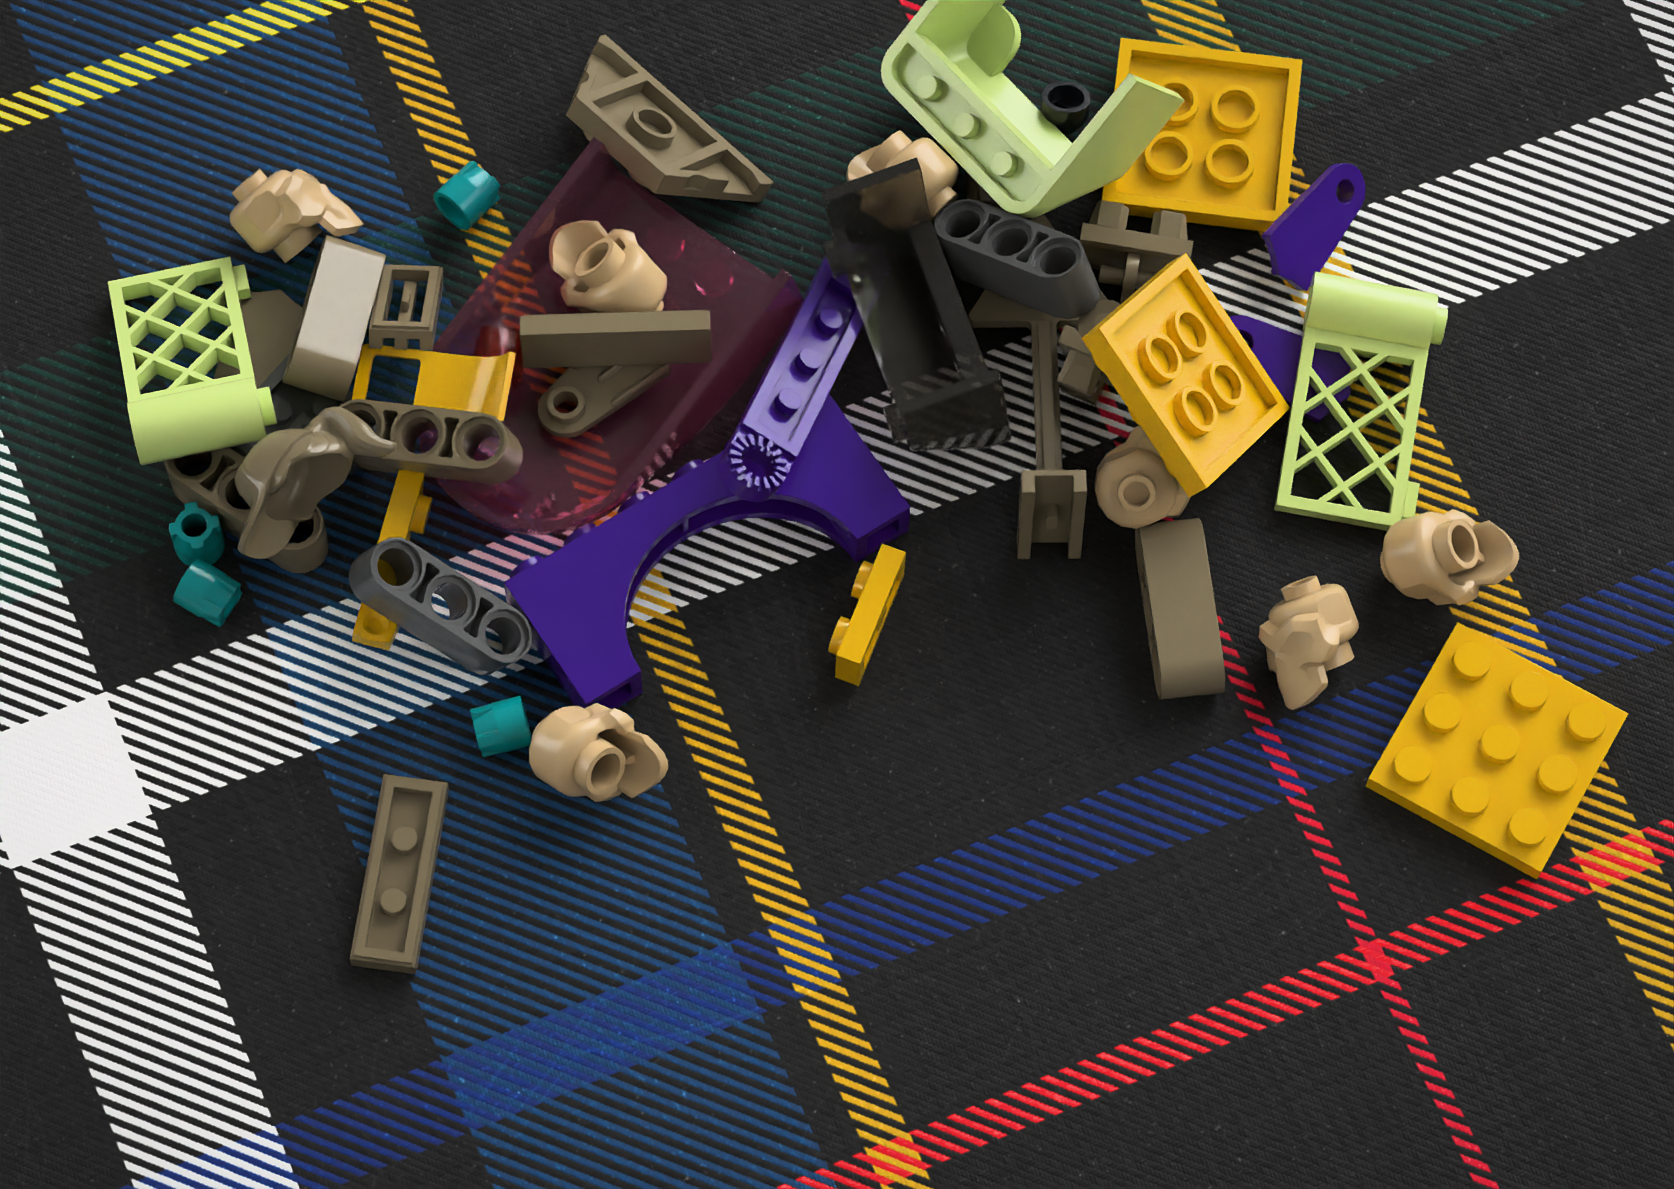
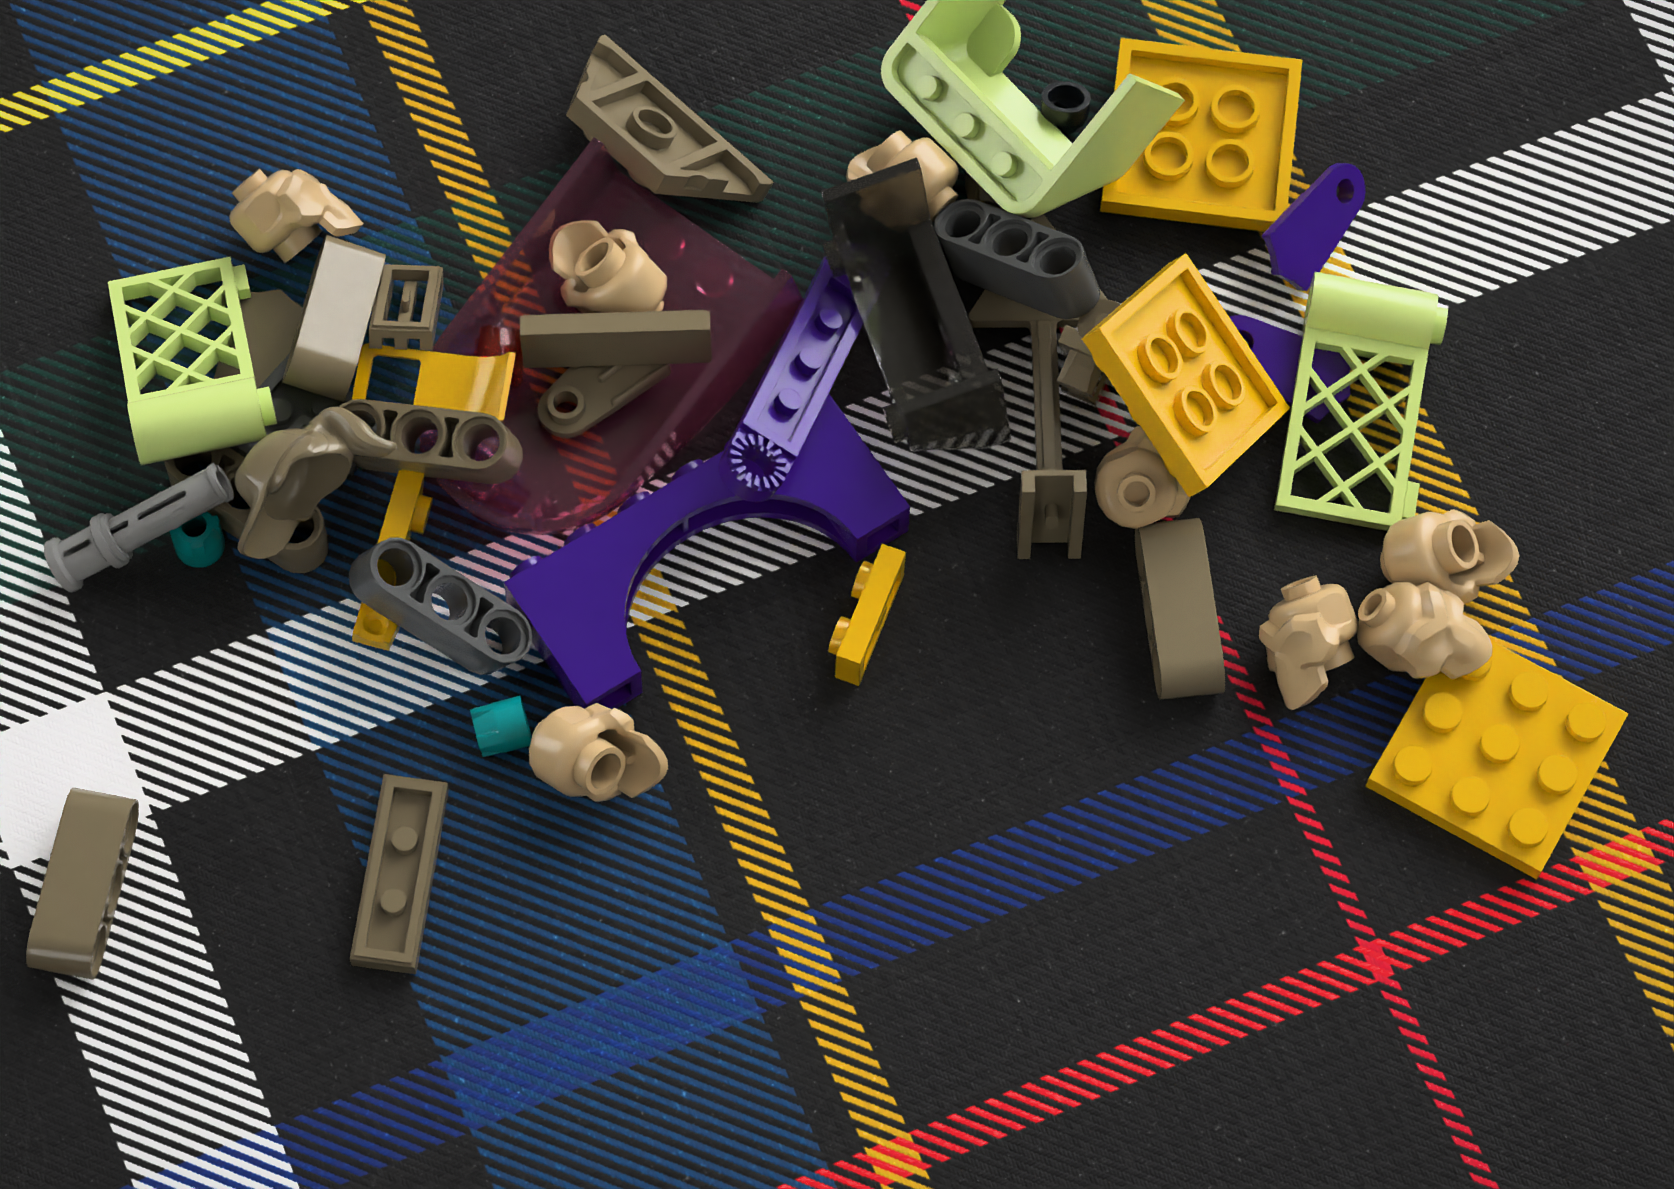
teal hose [173,558,243,627] -> none
teal hose [433,161,500,230] -> none
dark tan hips [1080,200,1193,304] -> none
none -> dark tan beam [26,787,139,980]
none -> light grey pin [44,463,234,592]
none -> tan head [1357,582,1492,679]

